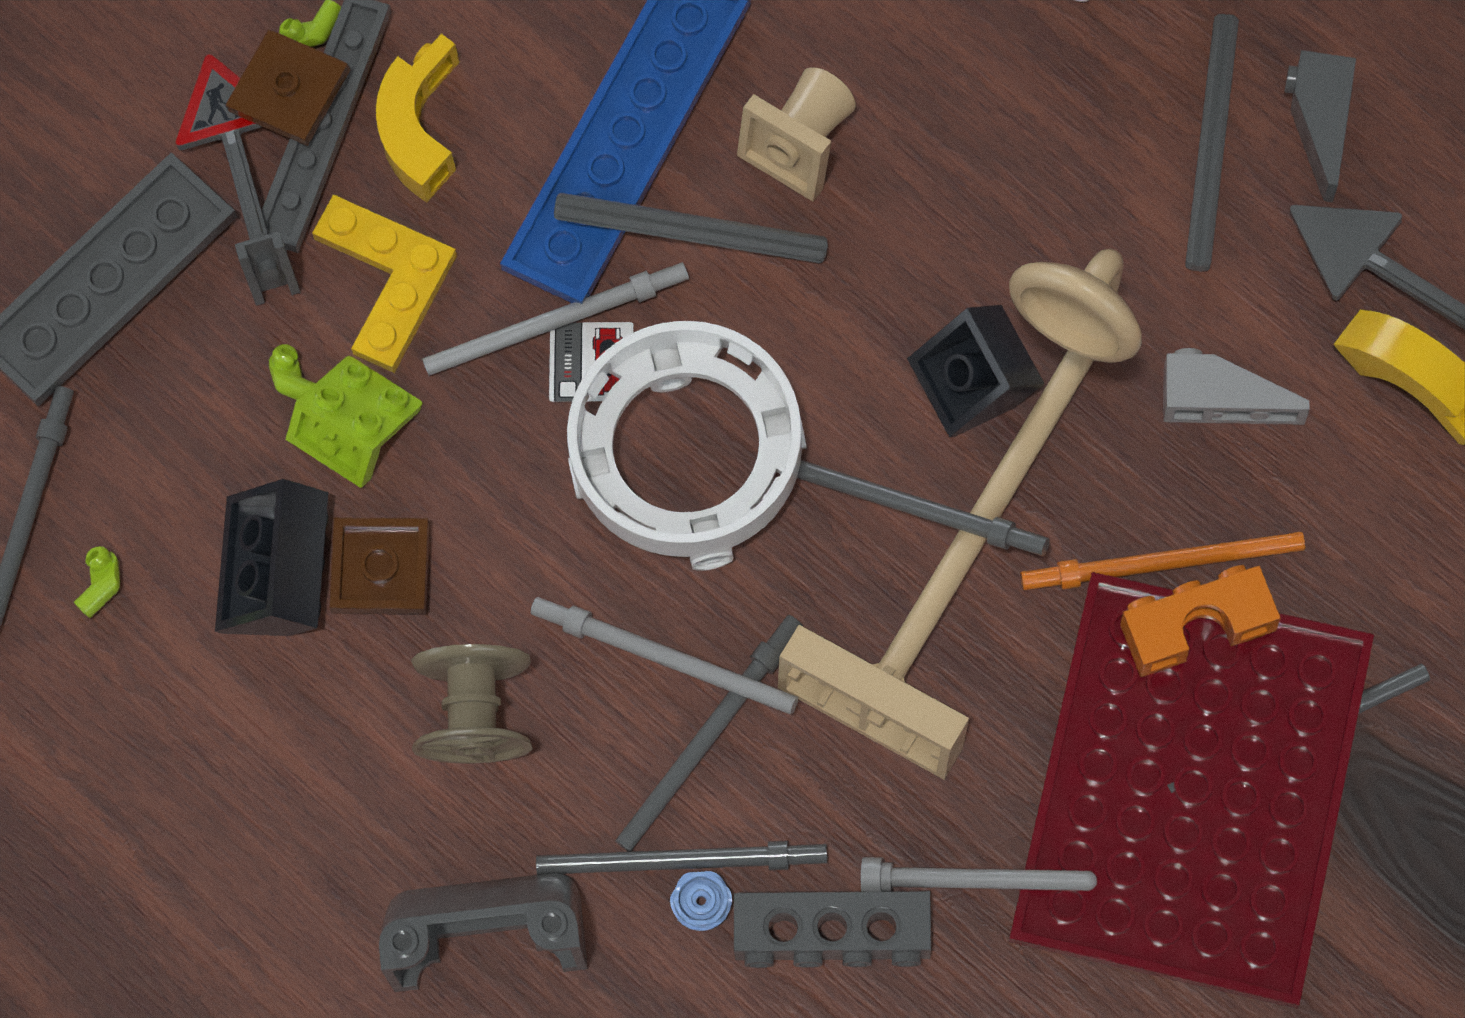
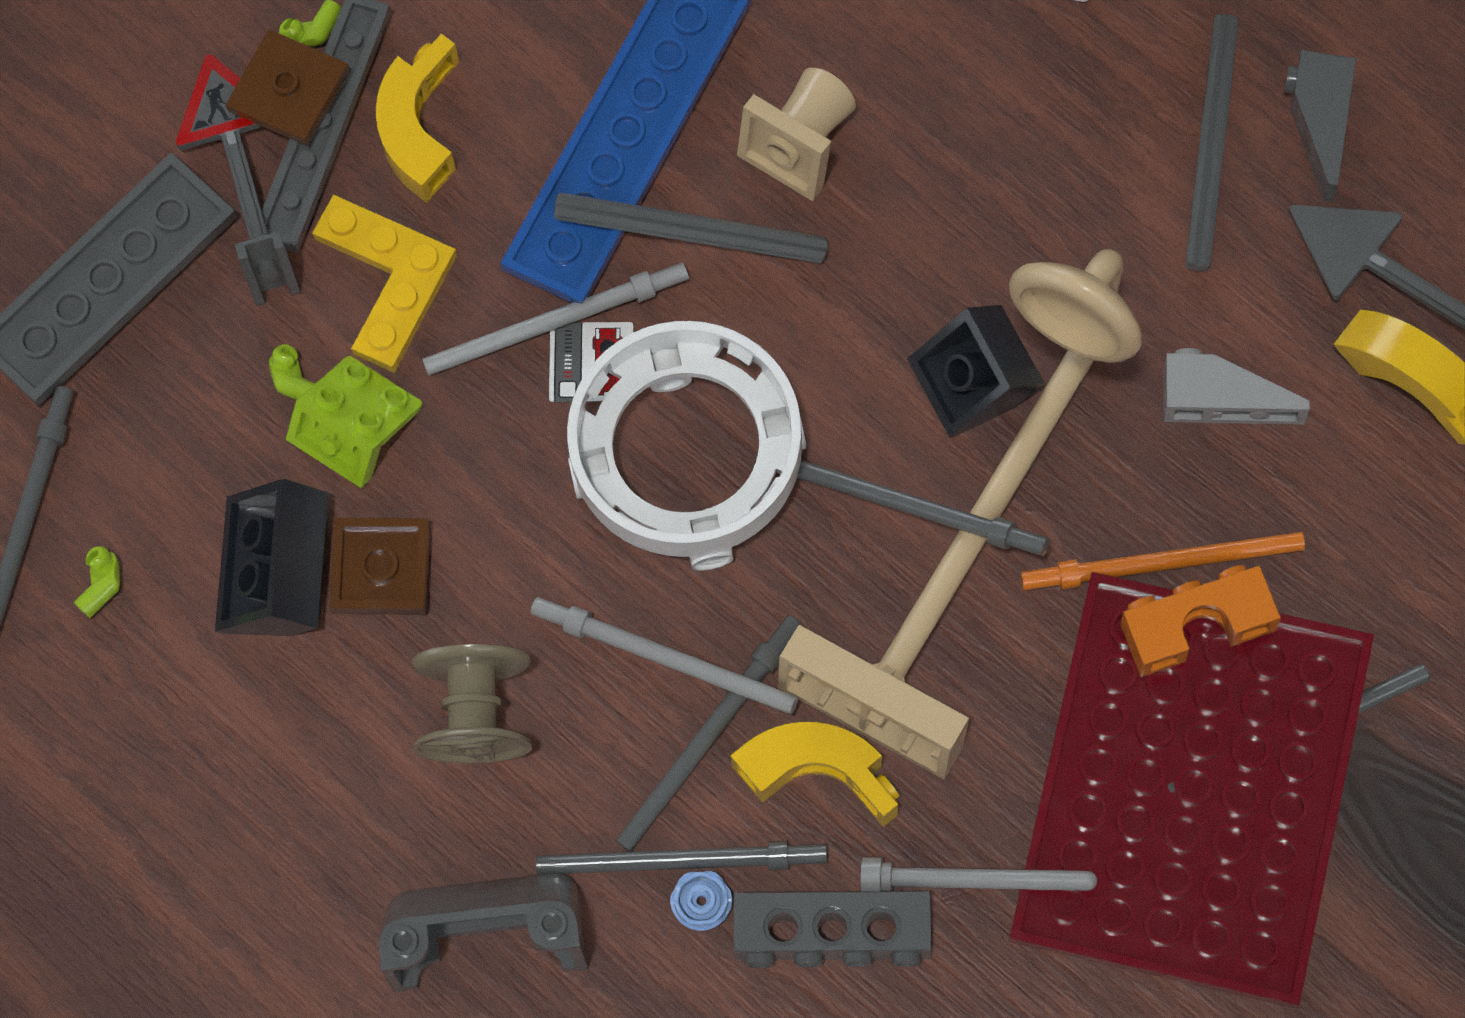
none -> yellow arch [730,722,899,827]

